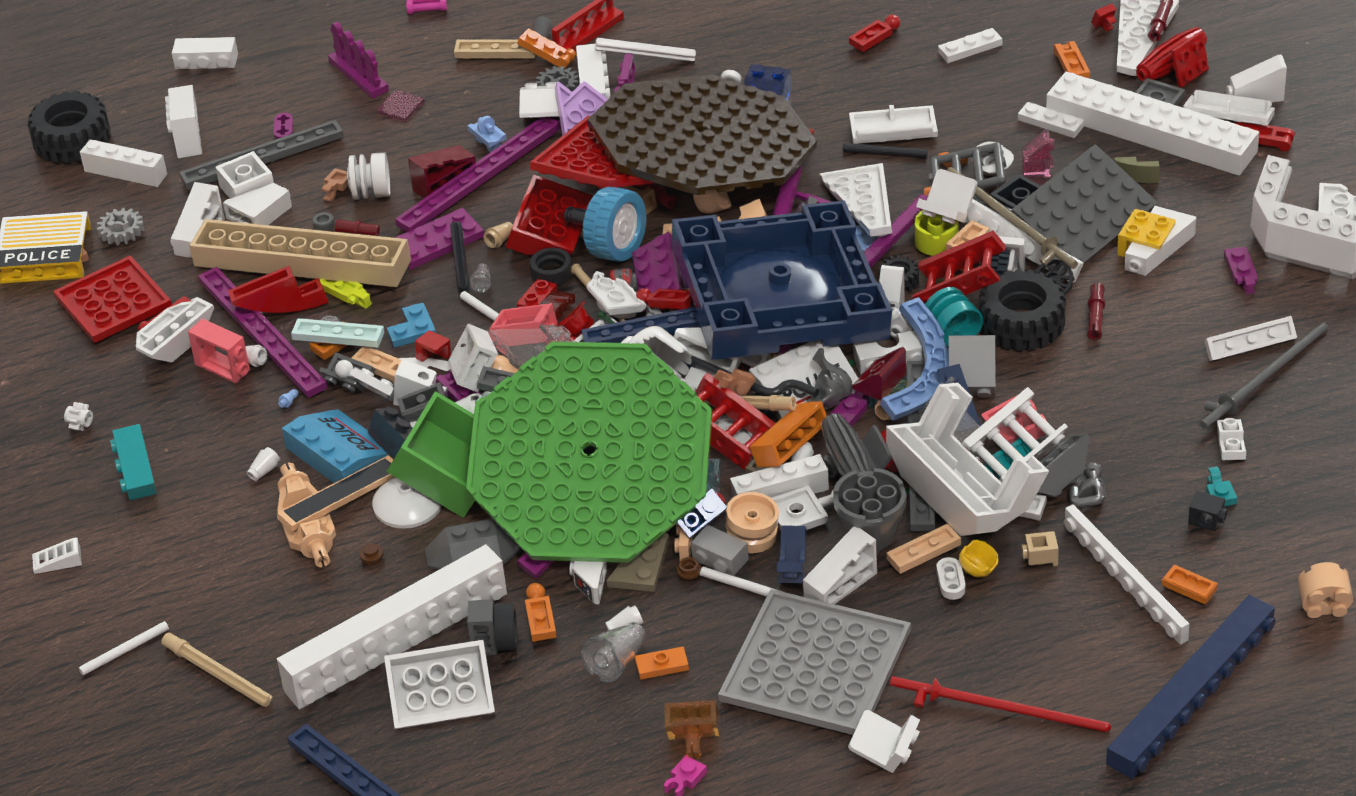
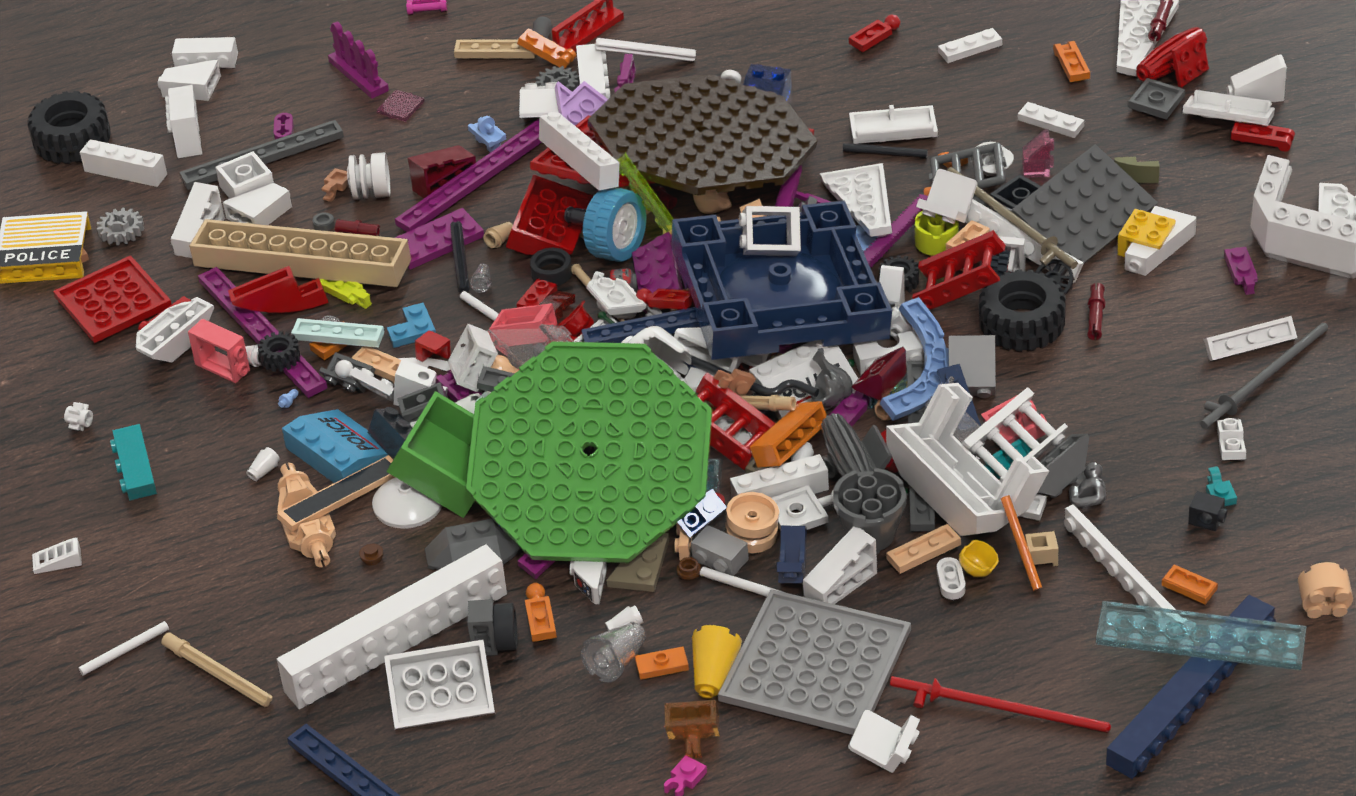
teal wheel [925,287,983,347] -> none
white brick [1046,72,1259,176] -> none
red tile [1091,3,1116,31] -> none
none -> white slope [158,60,221,101]
none -> black tyre [258,331,301,372]
none -> white brick [539,112,619,190]
none -> clear neon green plate [617,153,673,232]
none -> yellow cone [692,625,742,698]
none -> white window [739,206,801,256]
none -> orange bar [1000,495,1042,591]
none -> clear light blue plate [1096,601,1307,670]

